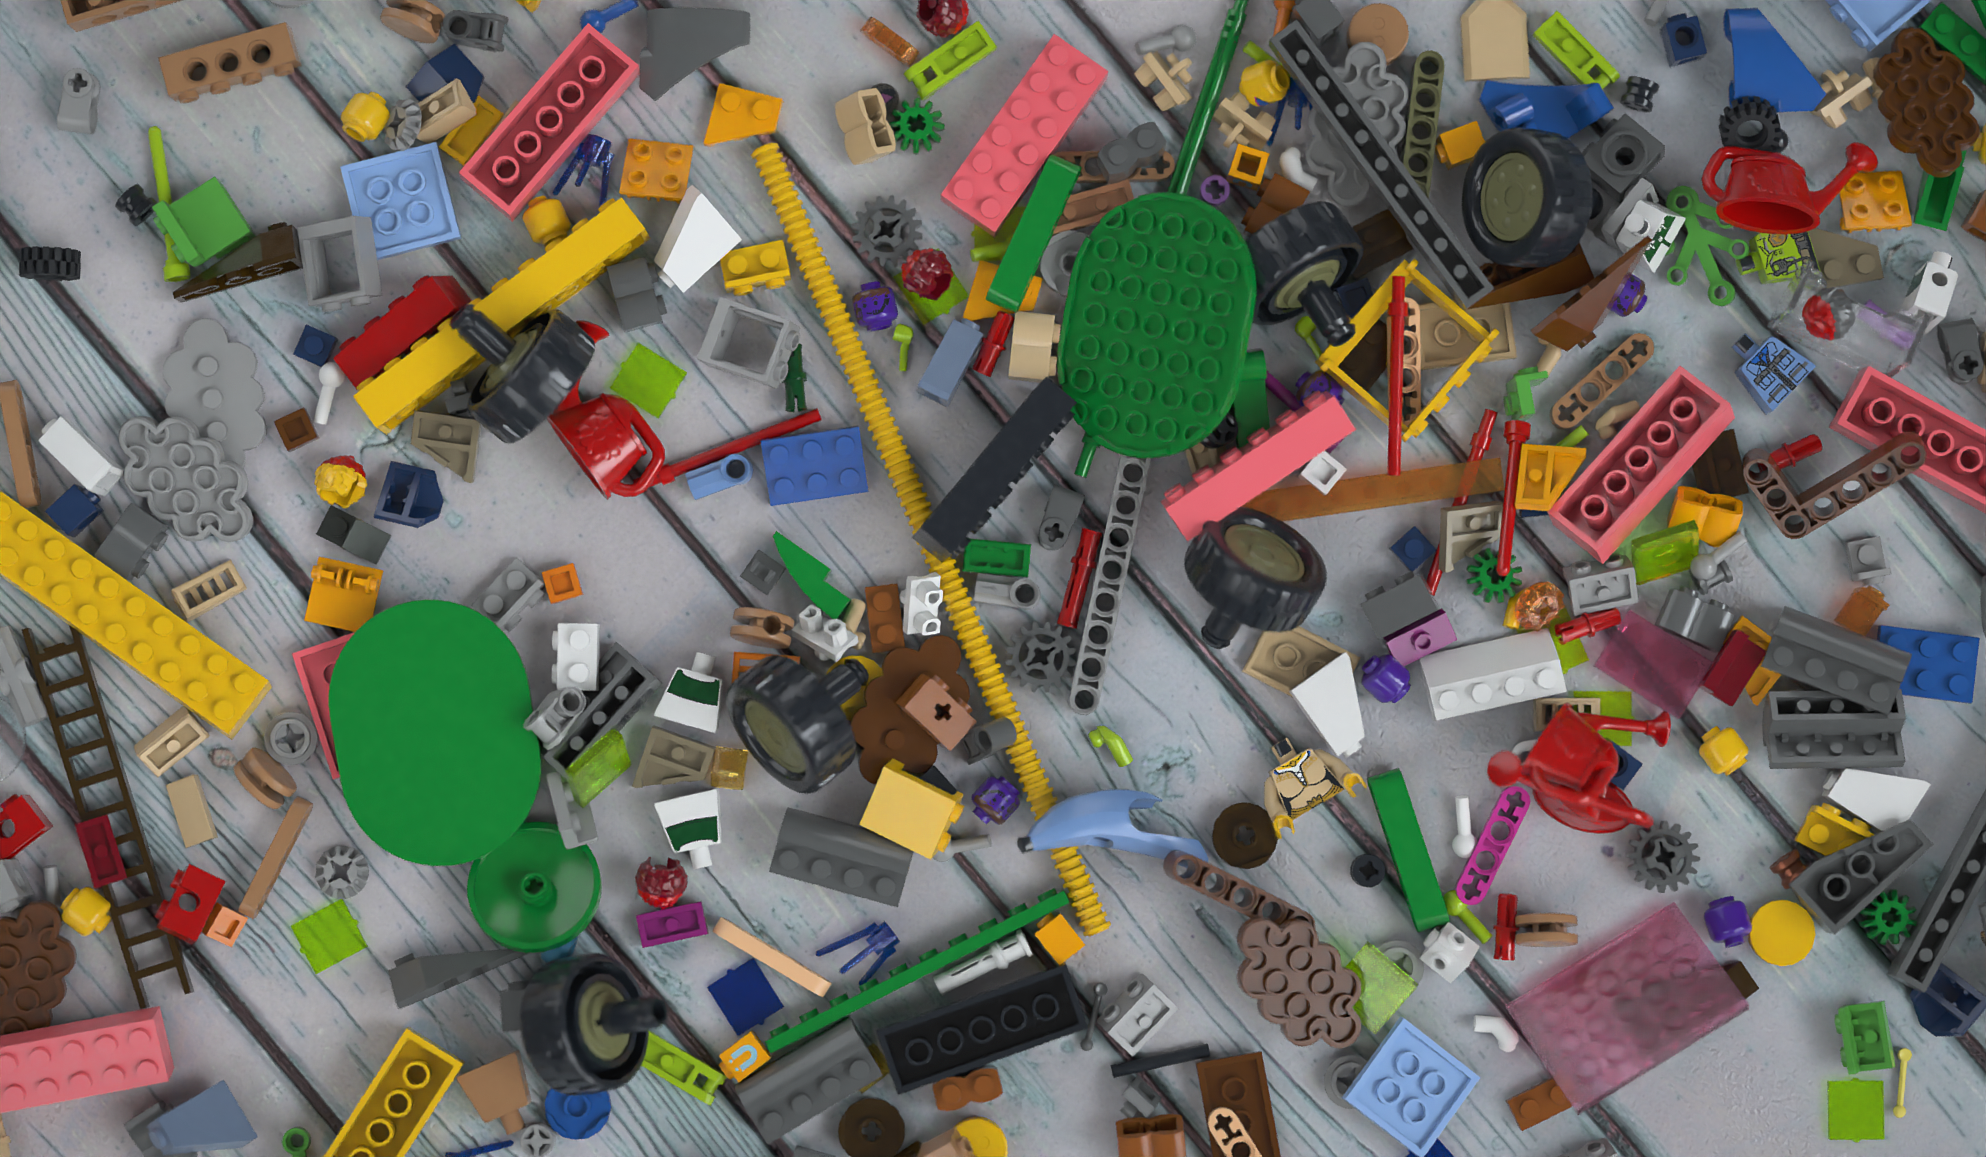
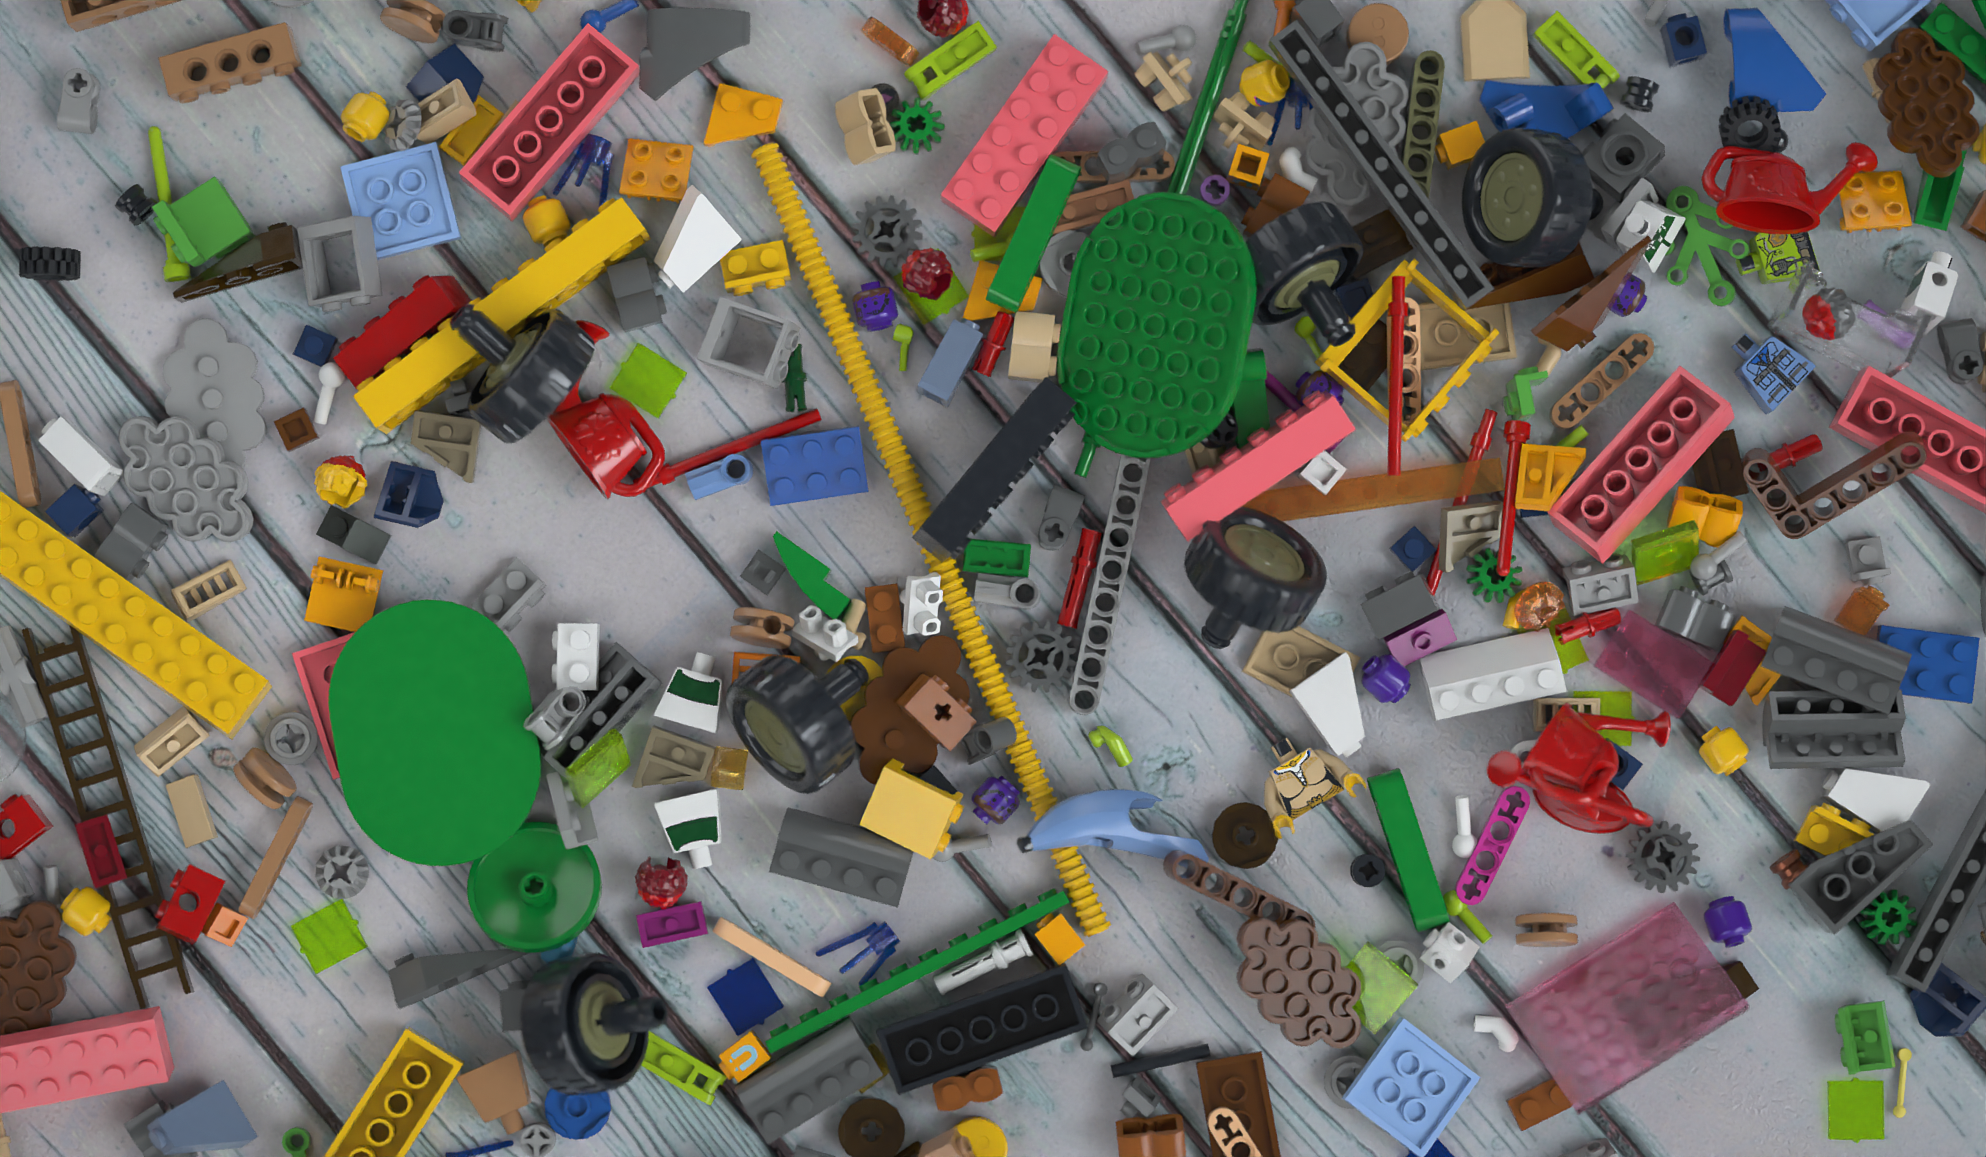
orange plate [541,563,584,605] -> none
red axle [1493,893,1520,961] -> none
tan arm [1595,400,1640,440] -> none
yellow tile [1748,899,1816,966] -> none
dark tan wing [1808,228,1884,291] -> none
tan hips [1810,69,1873,129] -> none

